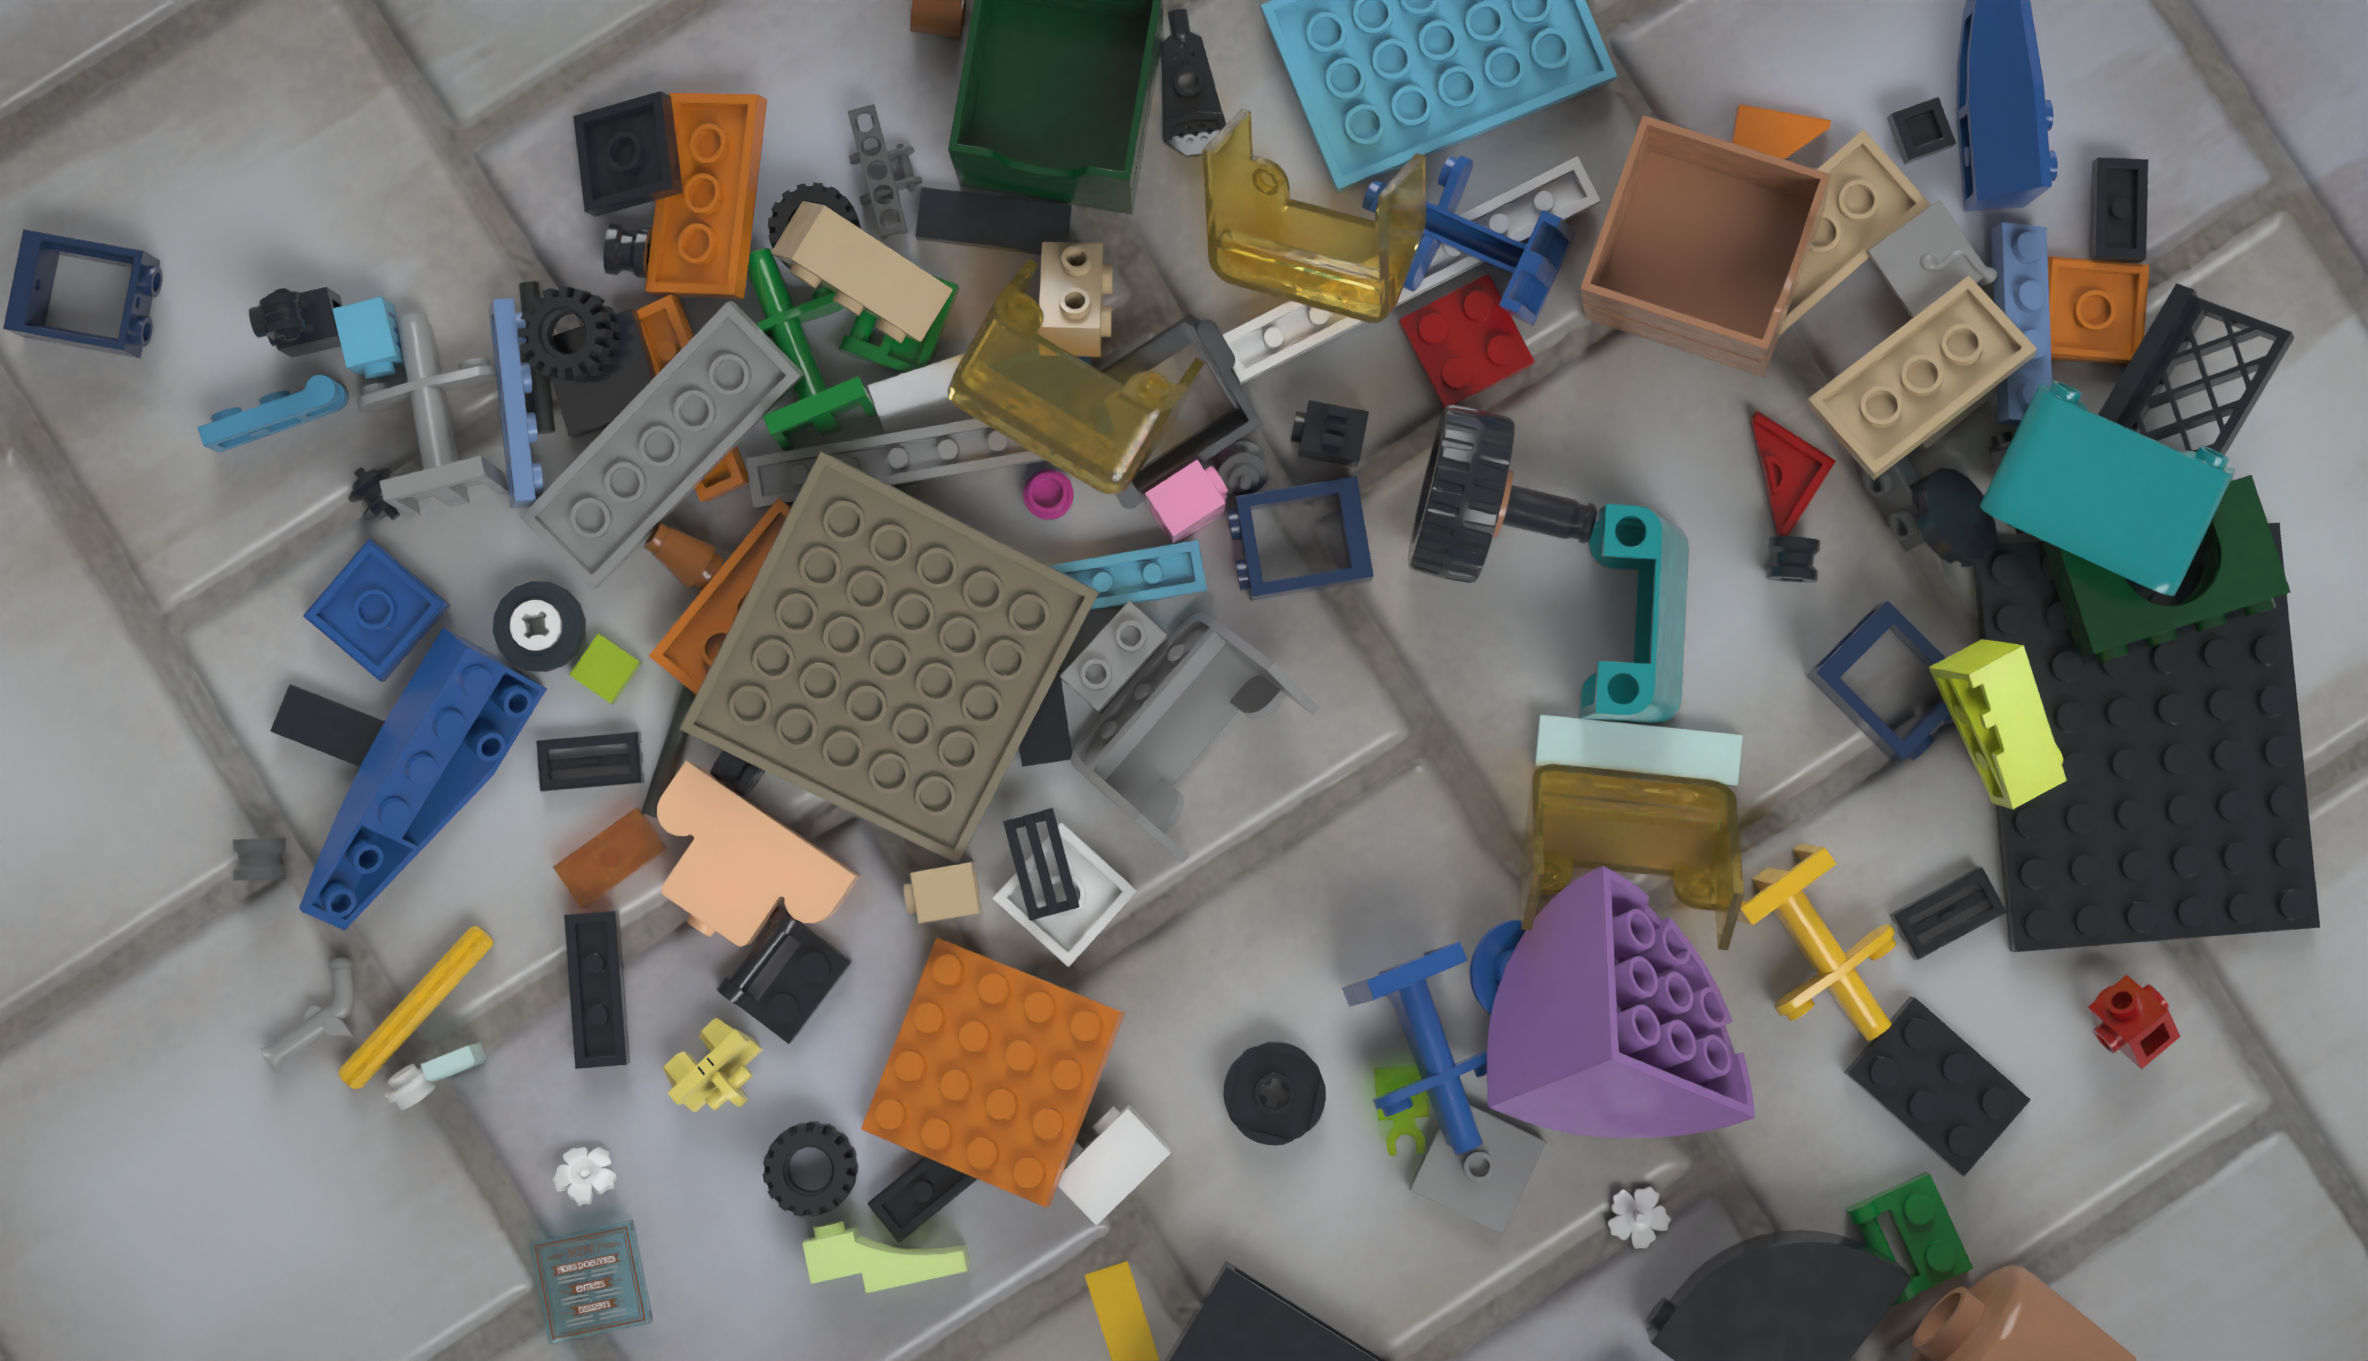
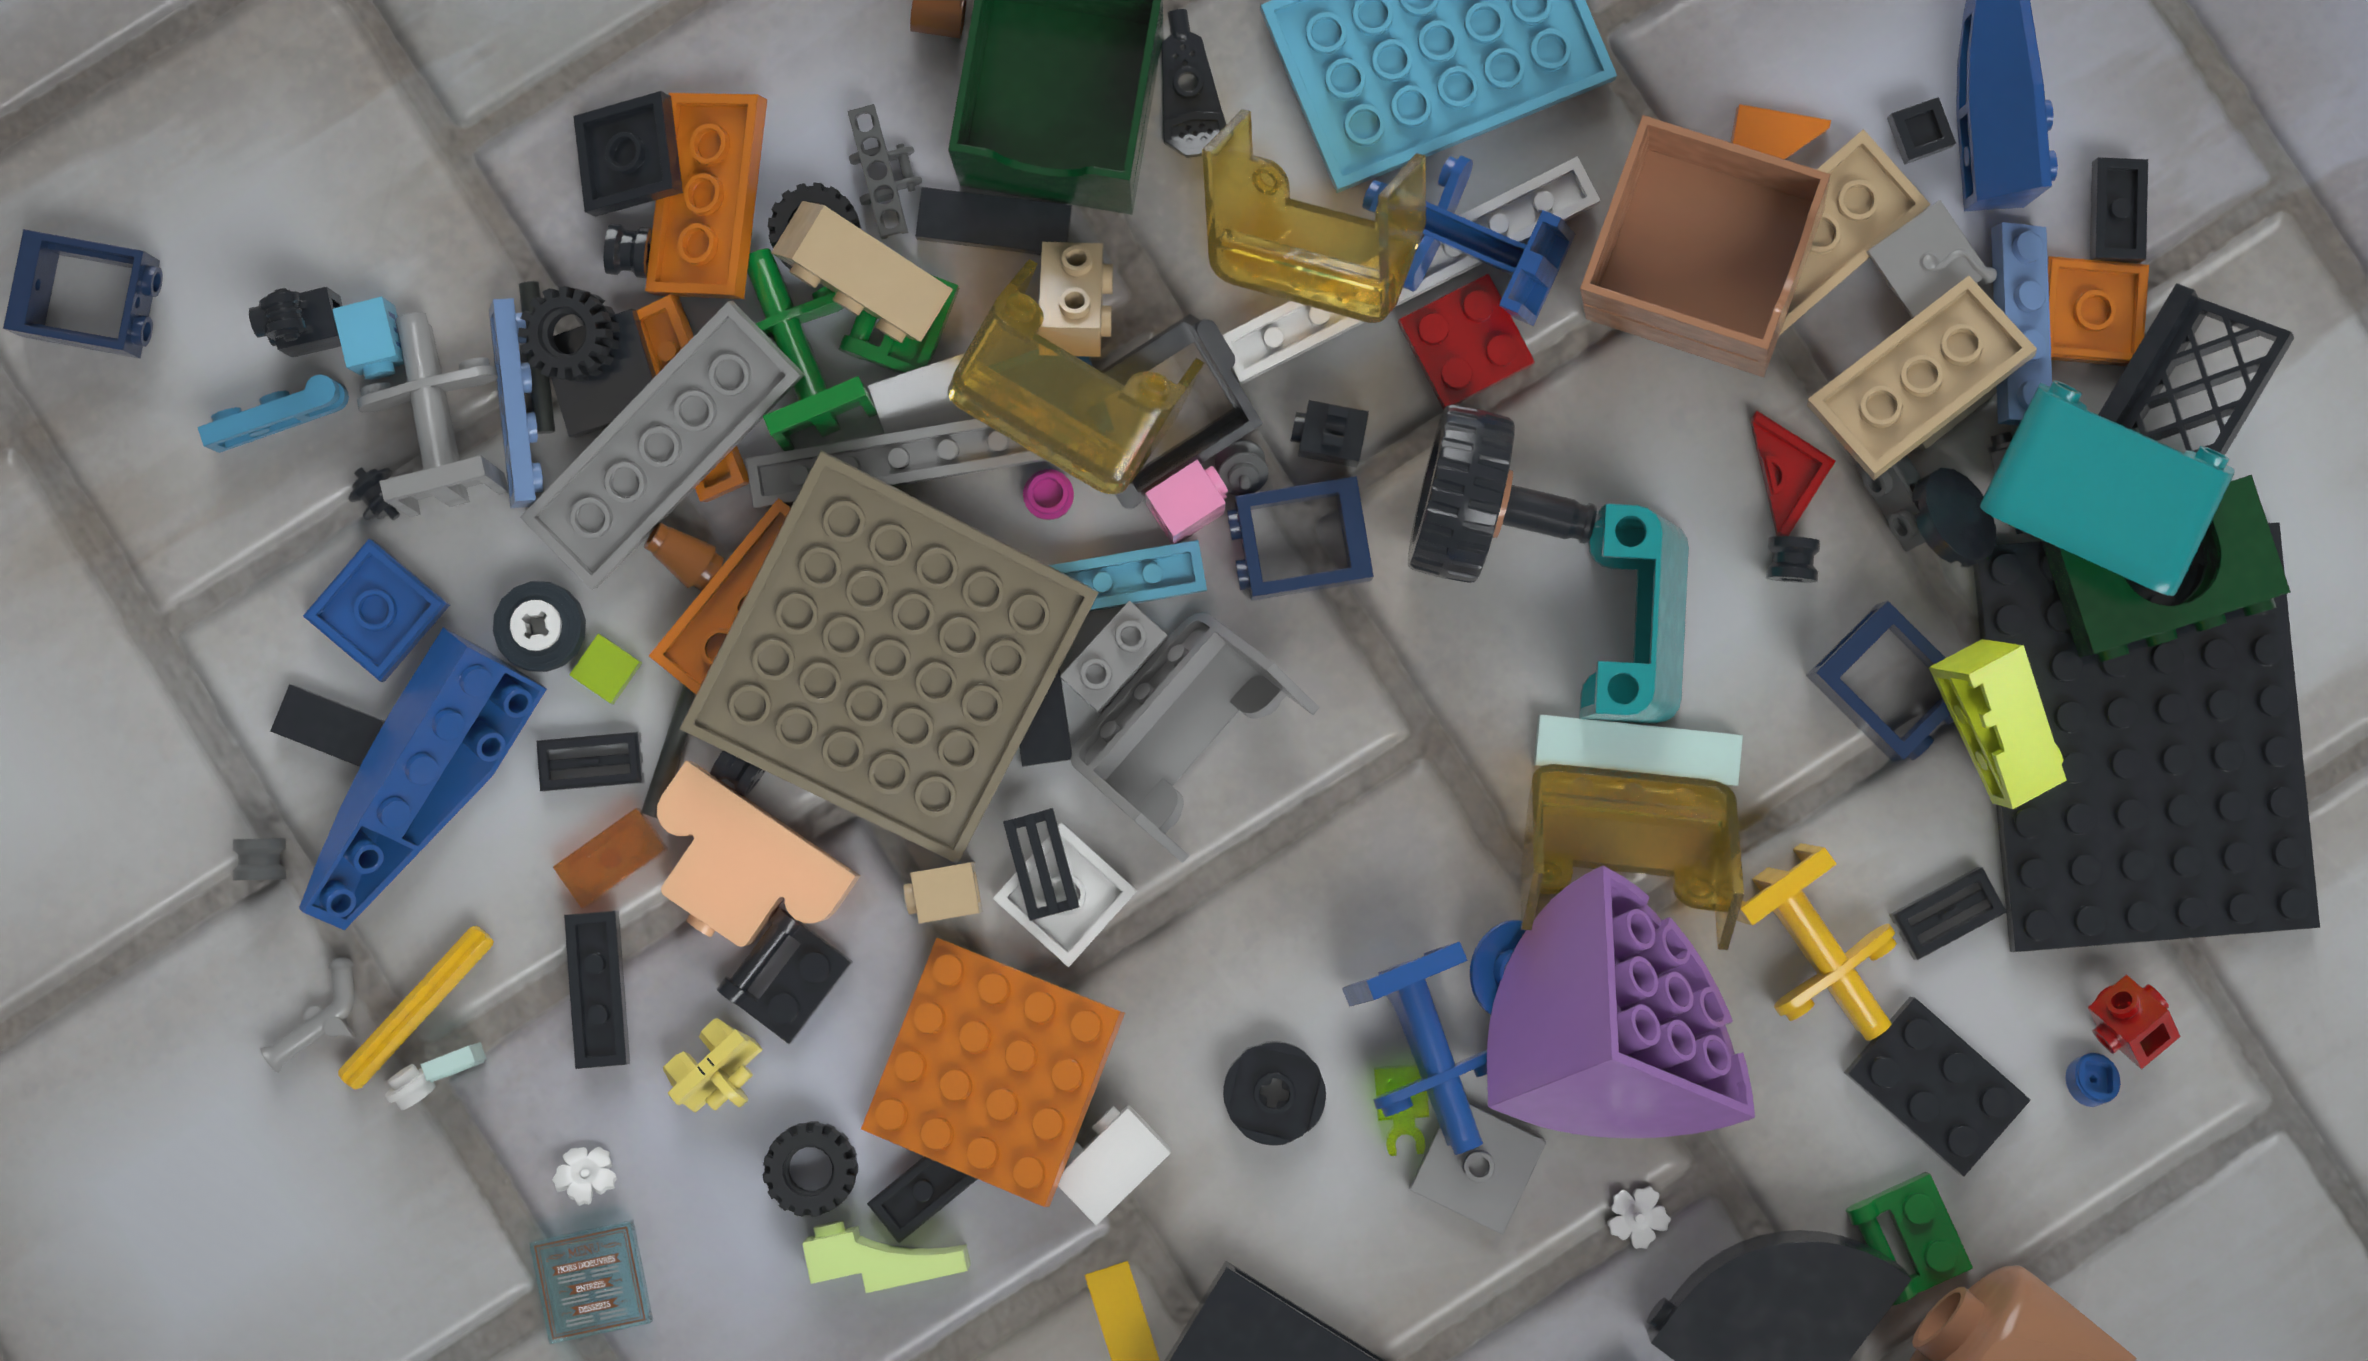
none -> blue tile [2065,1053,2121,1107]

